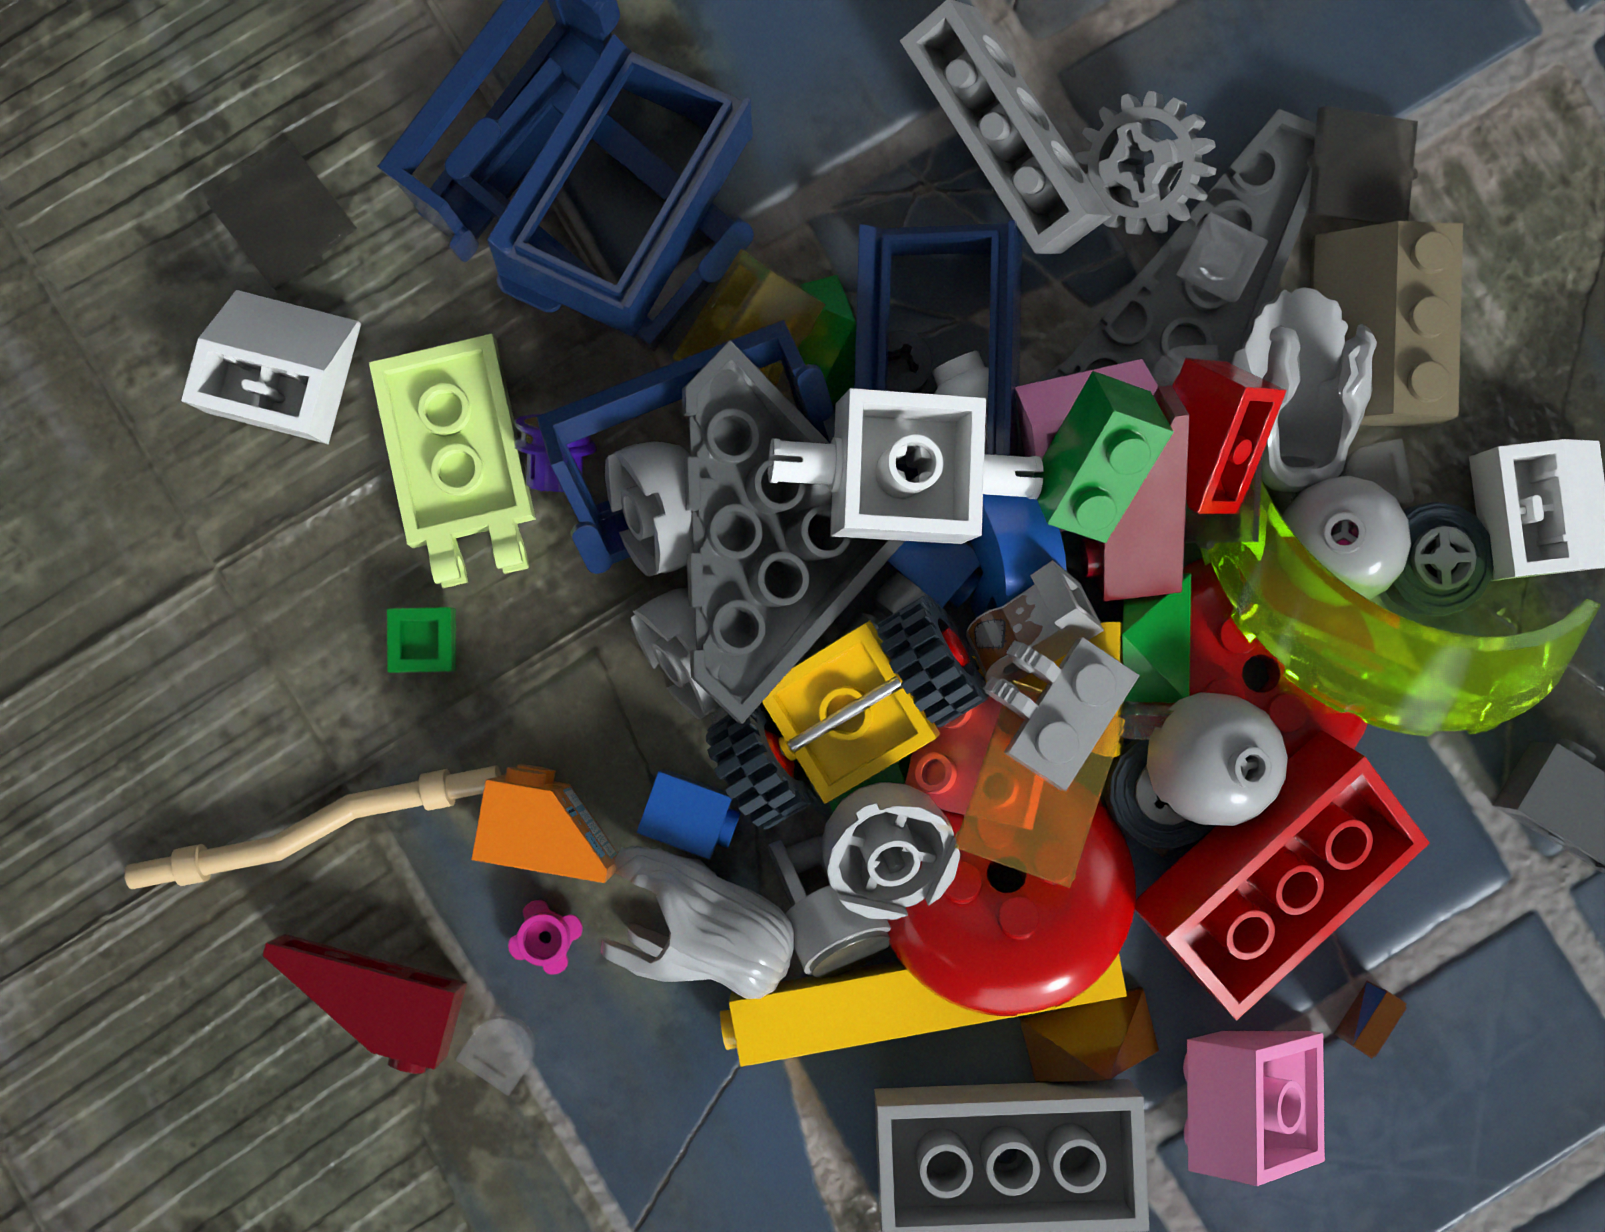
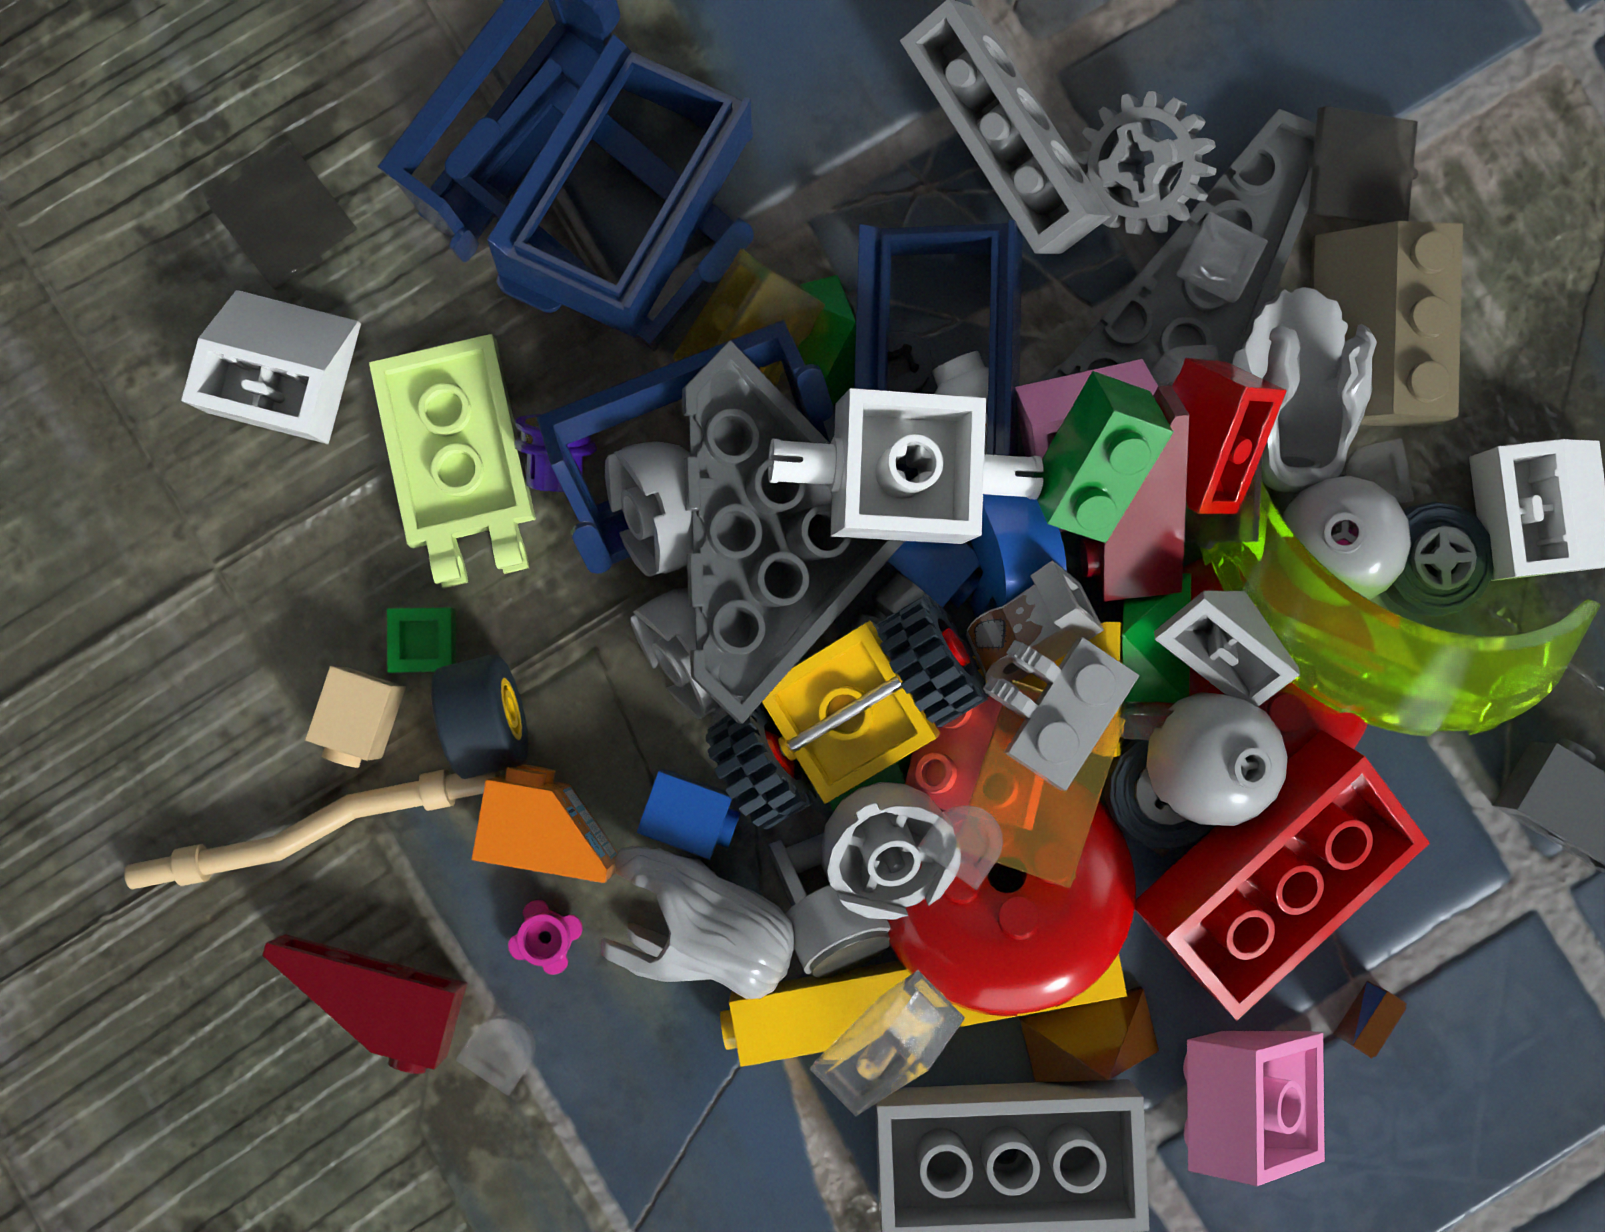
none -> tan brick [305,666,406,768]
none -> black wheel [431,655,528,779]
none -> clear slope [810,970,965,1116]
none -> clear tile [917,805,1003,890]
none -> light grey slope [1154,591,1300,707]

